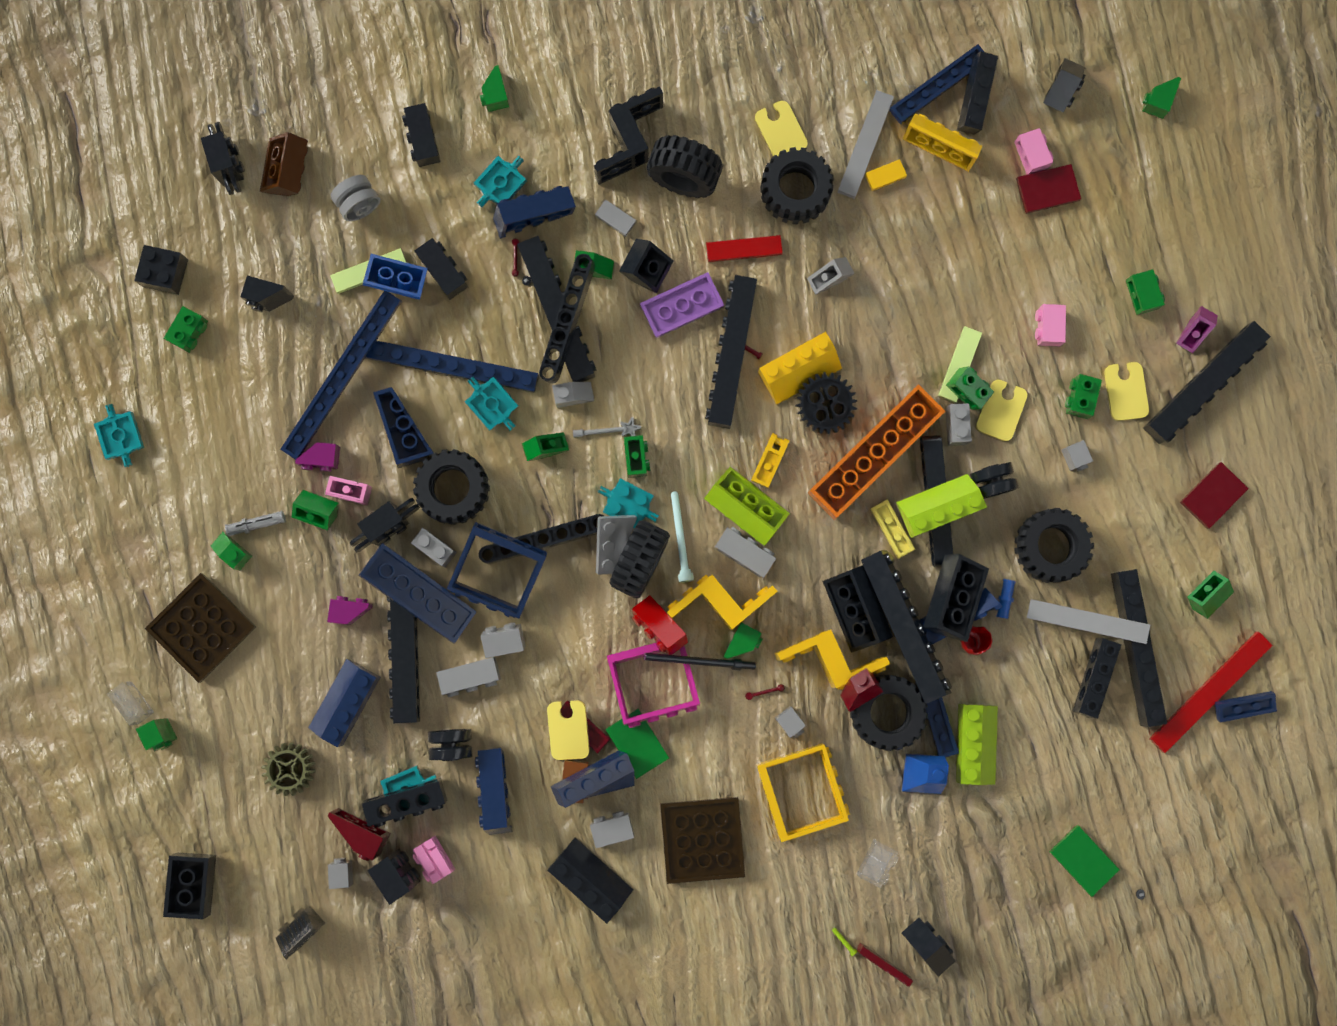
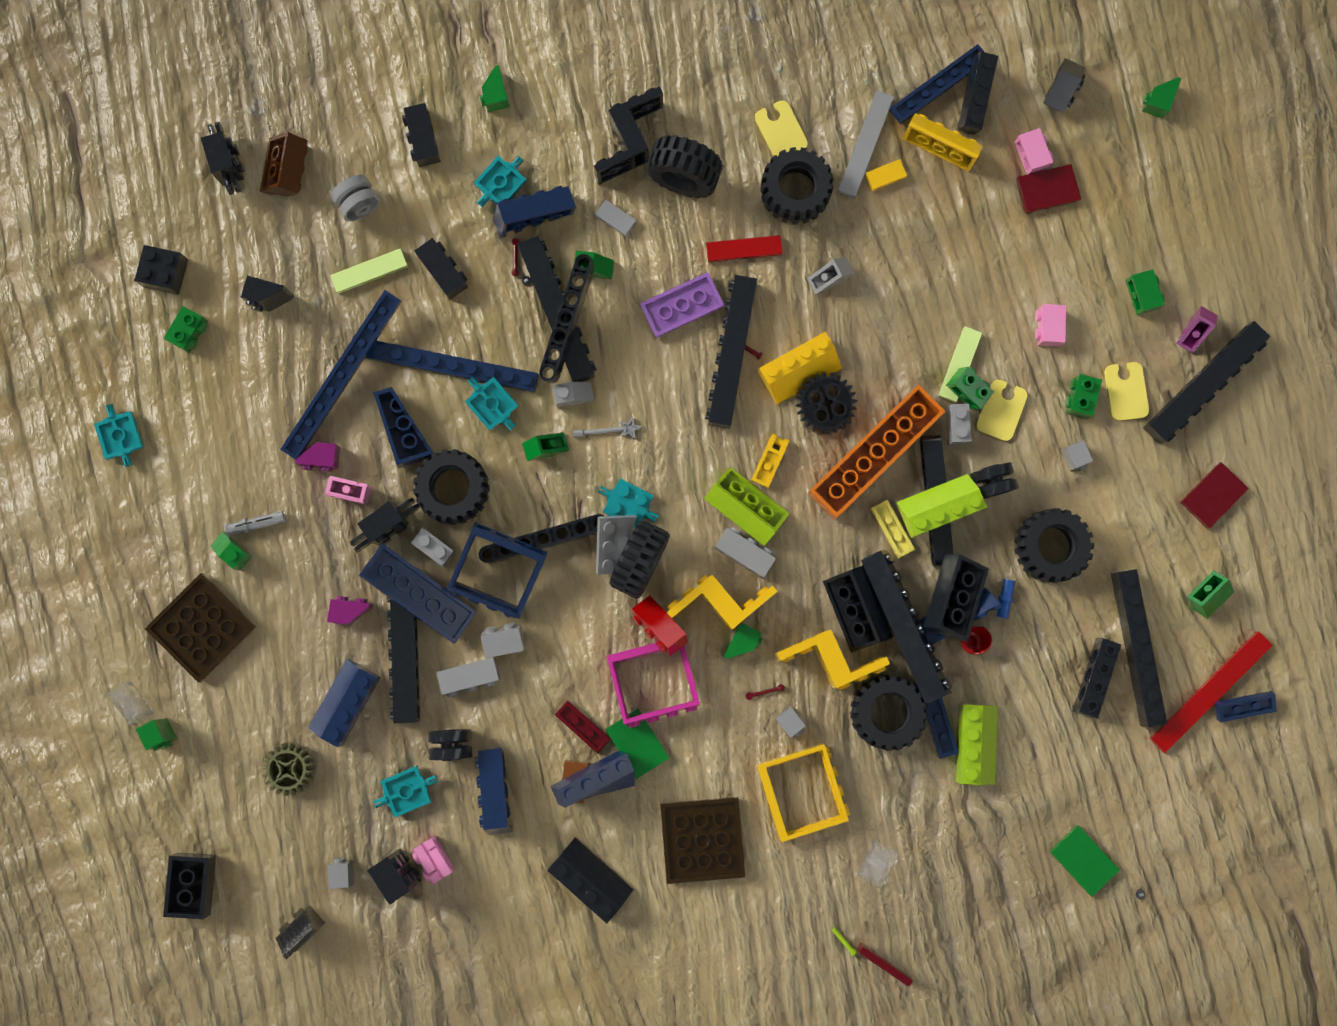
green brick [291,490,339,530] -> none
dark red slope [328,808,391,861] -> none
black brick [361,778,447,828] -> none
blue slope [362,254,428,300] -> none
light yellow piece [547,700,590,760] -> none
light grey brick [590,811,634,848] -> none
black slope [619,239,674,293] -> none
green brick [624,435,650,478] -> none
black bar [644,653,756,671] -> none
light aqua piece [671,491,694,583] -> none
dark red slope [840,668,883,712] -> none
blue slope [902,754,949,794] -> none
black brick [902,918,956,977] -> none
light grey tile [1027,599,1150,644] -> none

